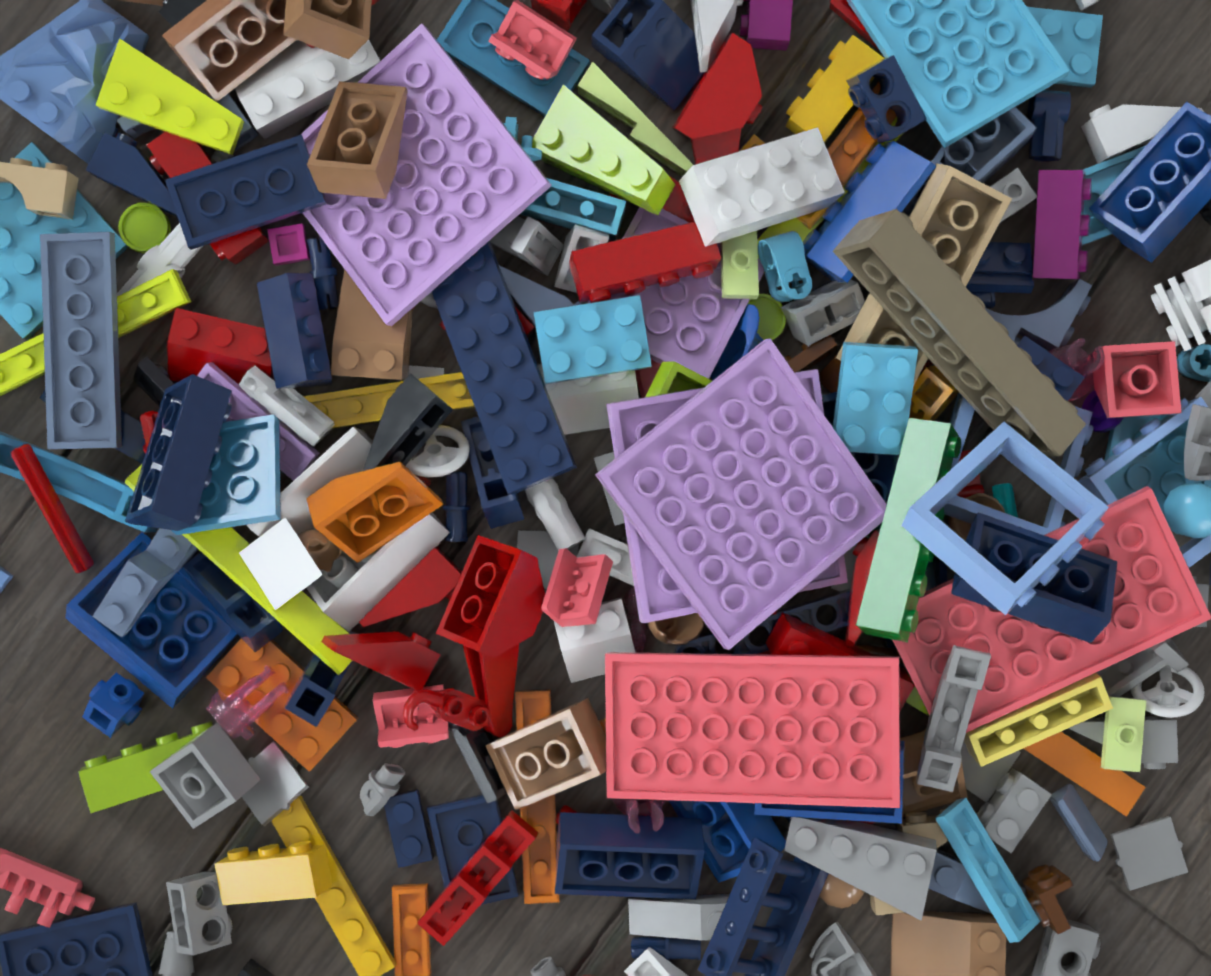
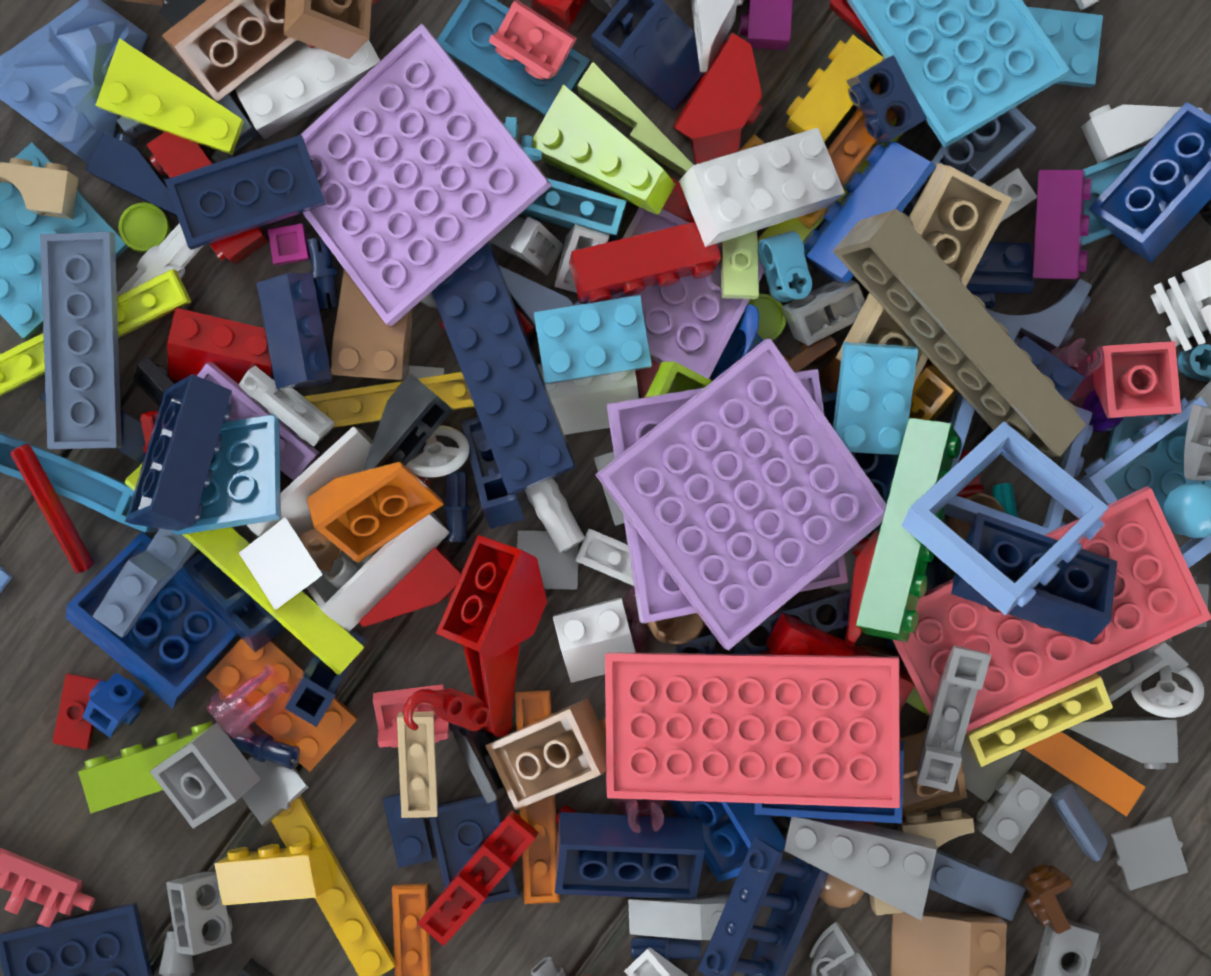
medium nougat slope [307,81,408,199] -> none
red slope [321,631,441,691] -> none
light grey piece [360,763,405,816] -> none
coral bracket [541,548,613,627] -> none
medium azure plate [935,798,1040,943] -> none
dark blue piece [1028,90,1071,162] -> none
yellowish green plate [1101,696,1146,772] -> none
none -> red plate [52,673,104,750]
none -> dark blue pin [228,727,300,769]
none -> tan plate [397,711,438,818]

